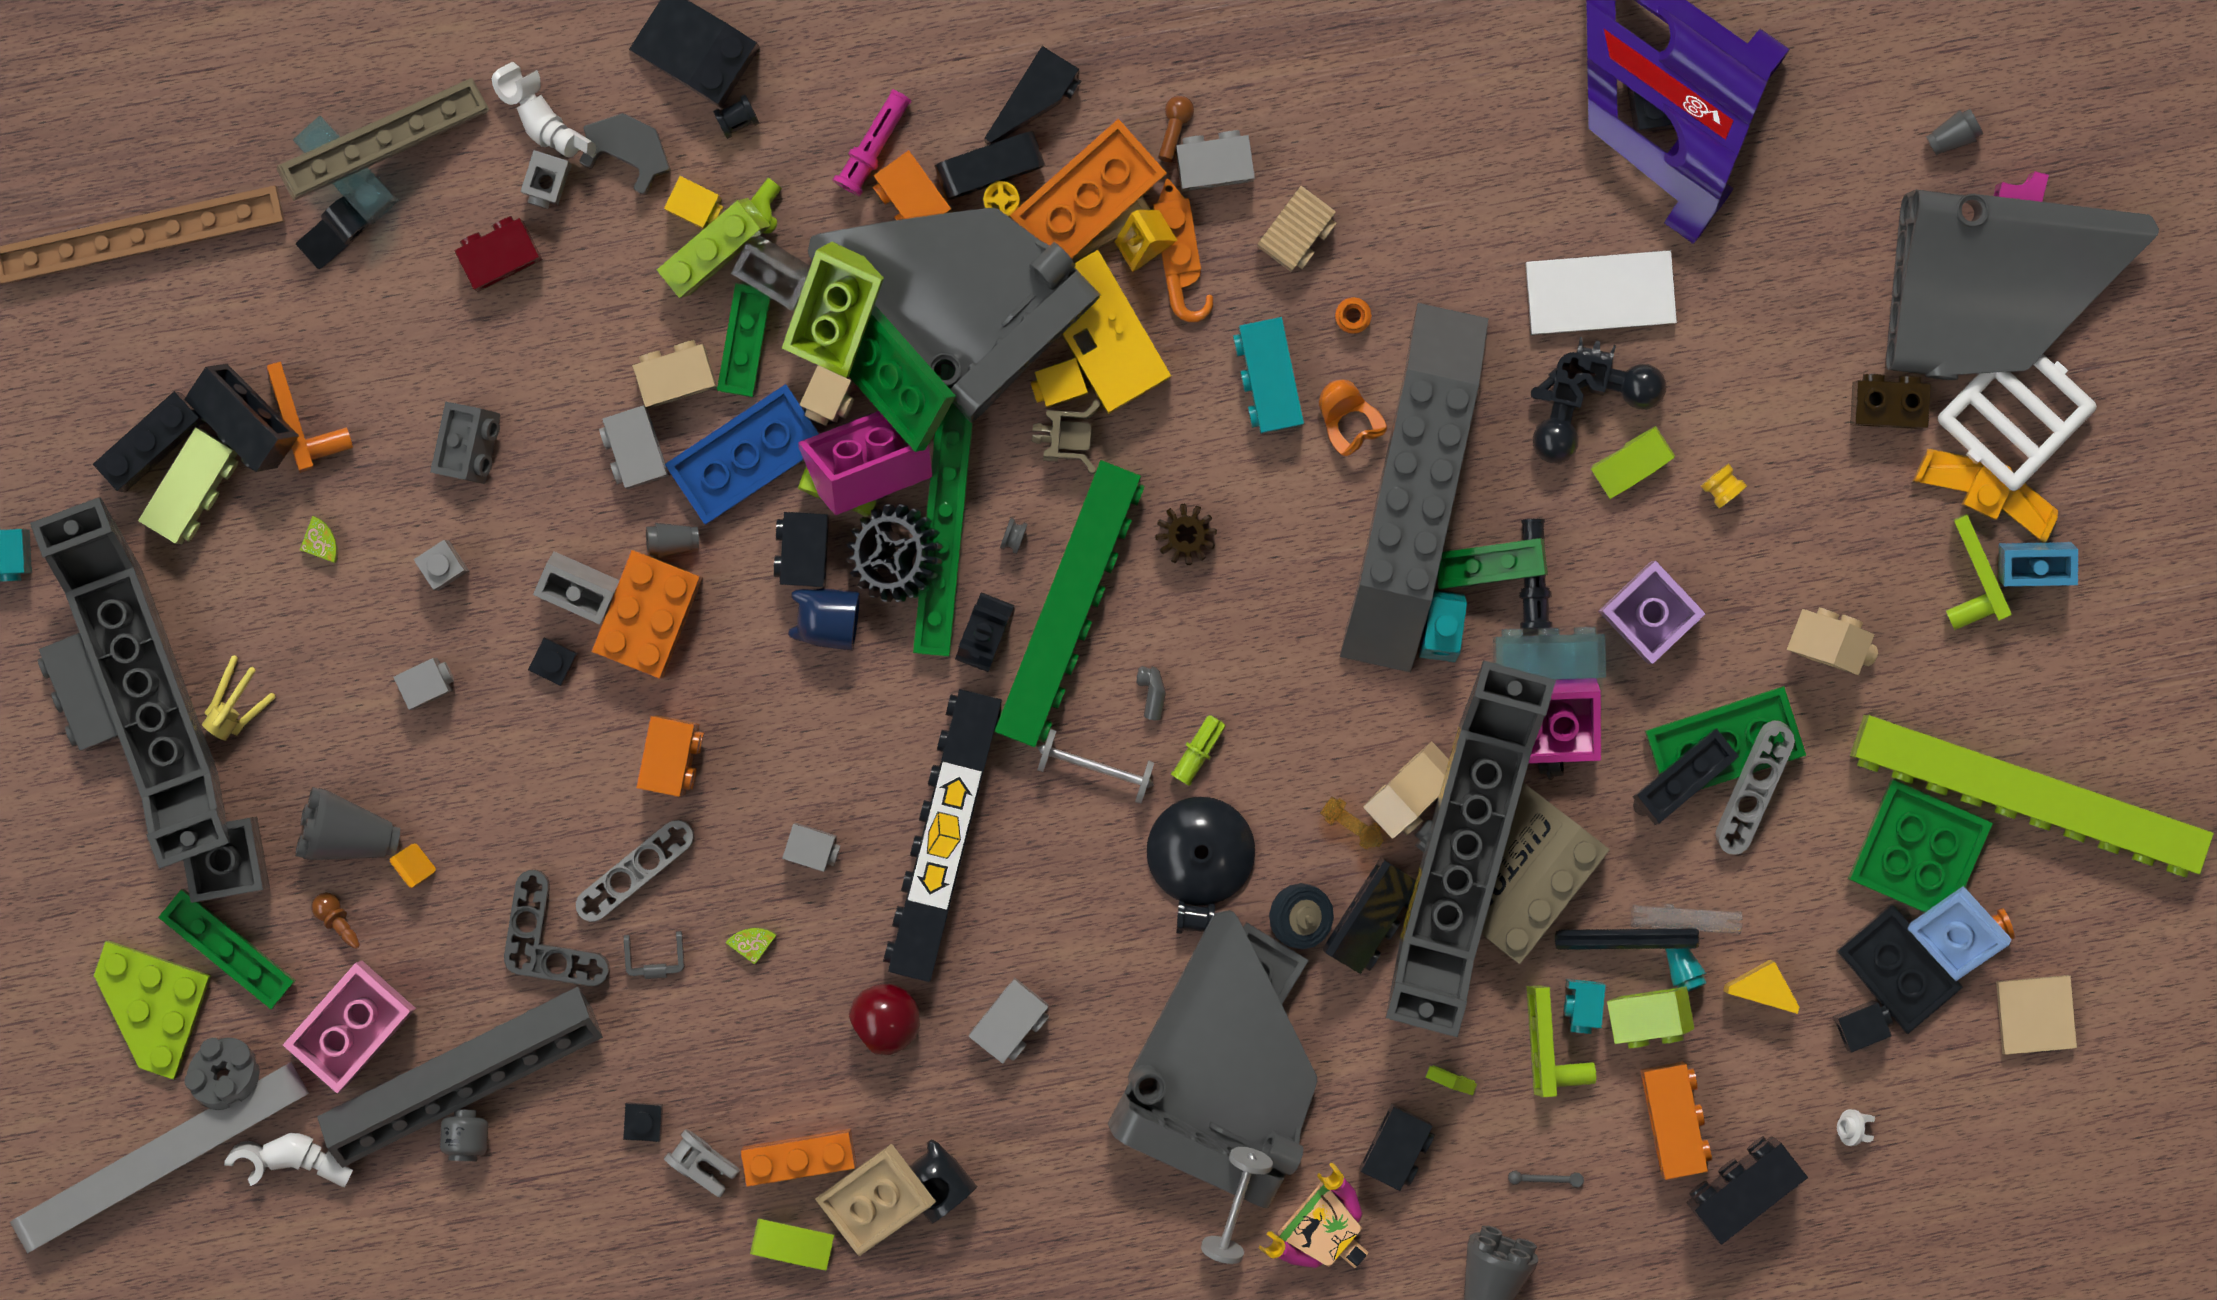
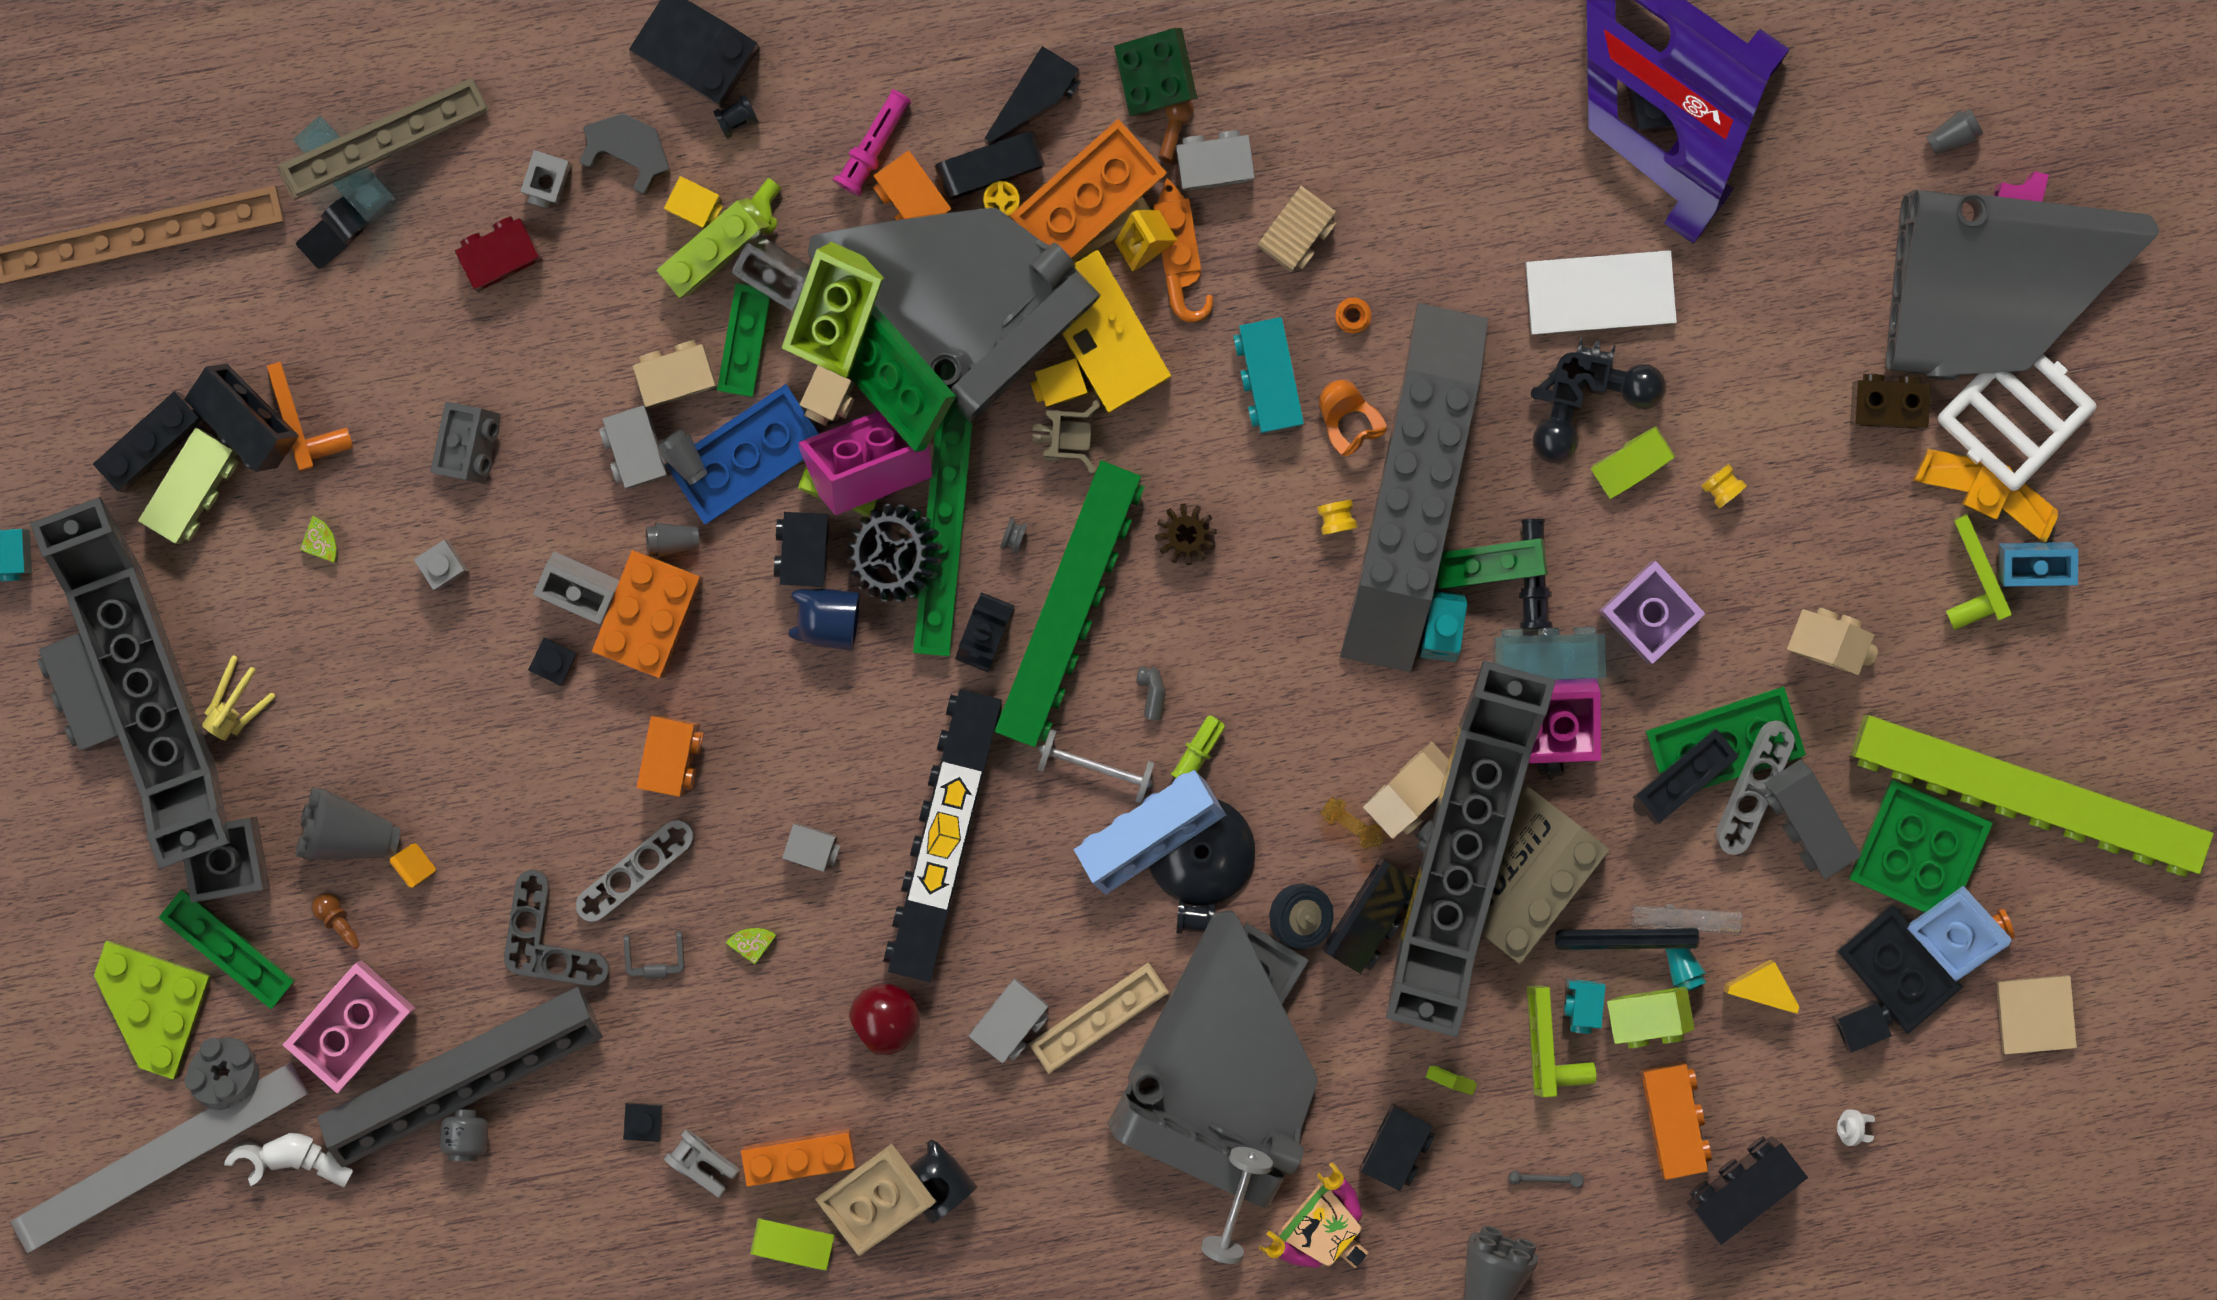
light grey brick [393,658,454,710] -> none
white piece [492,62,596,158] -> none
none -> dark grey cone [658,429,708,485]
none -> tan tile [1028,962,1169,1074]
none -> light blue brick [1074,770,1226,895]
none -> dark green plate [1114,28,1198,117]
none -> yellow wheel [1317,499,1358,535]
none -> dark grey brick [1764,759,1861,879]

